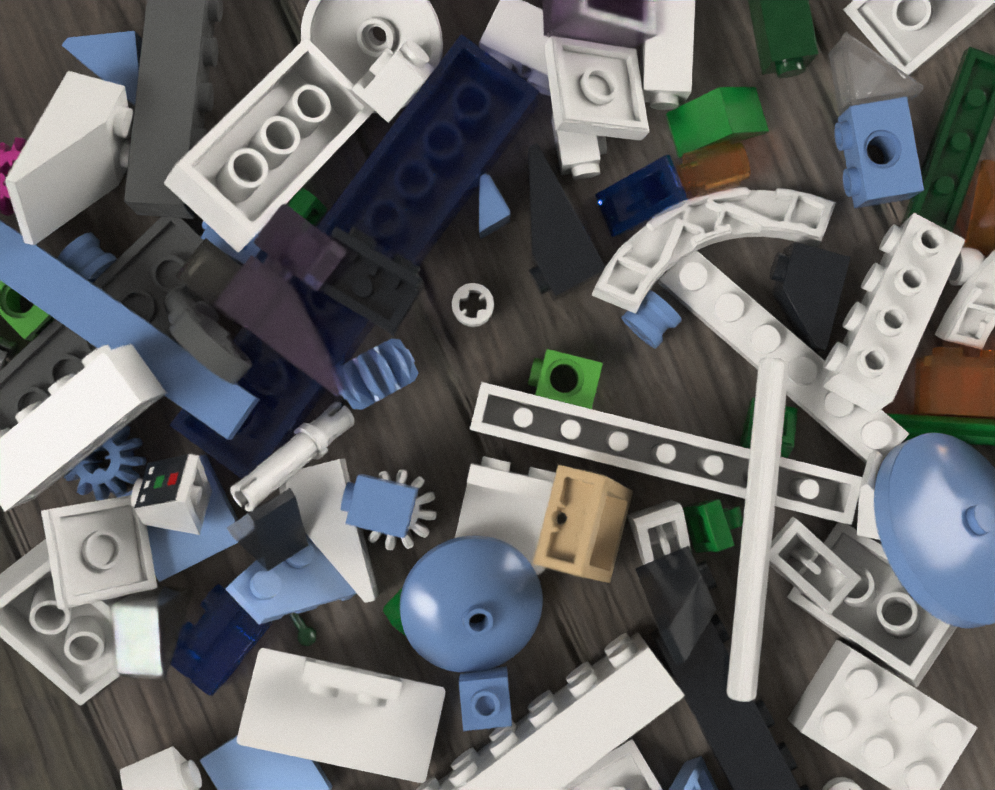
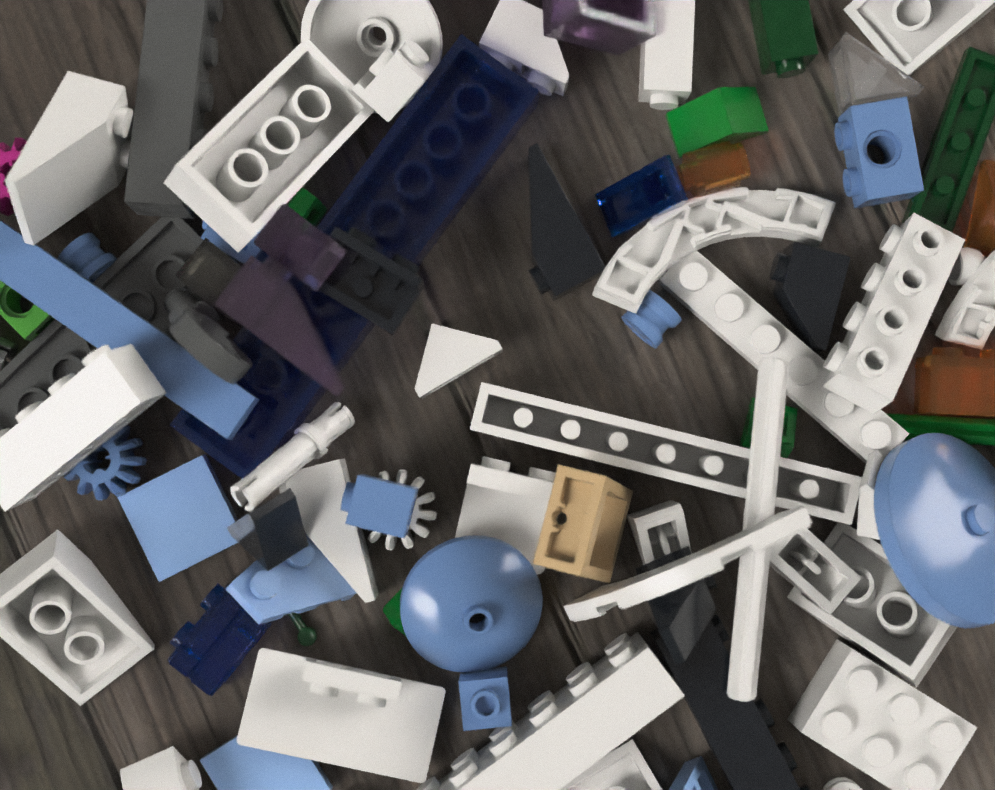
white tile [41,495,157,609] -> none
medium blue slope [62,31,142,106] -> none
clear smoke slope [112,586,193,680] -> none
white slope [131,454,212,535] -> none
medium blue gear [334,339,419,410] -> none
white bush [452,283,494,327] -> none
medium blue slope [479,173,511,239] -> none
bright green brick [528,349,603,409] -> none
white tile [544,36,649,141] -> none
white brick [551,114,607,180] -> none
green tile [682,499,744,553] -> none
none -> white slope [415,323,503,399]
none -> white tile [563,506,812,622]

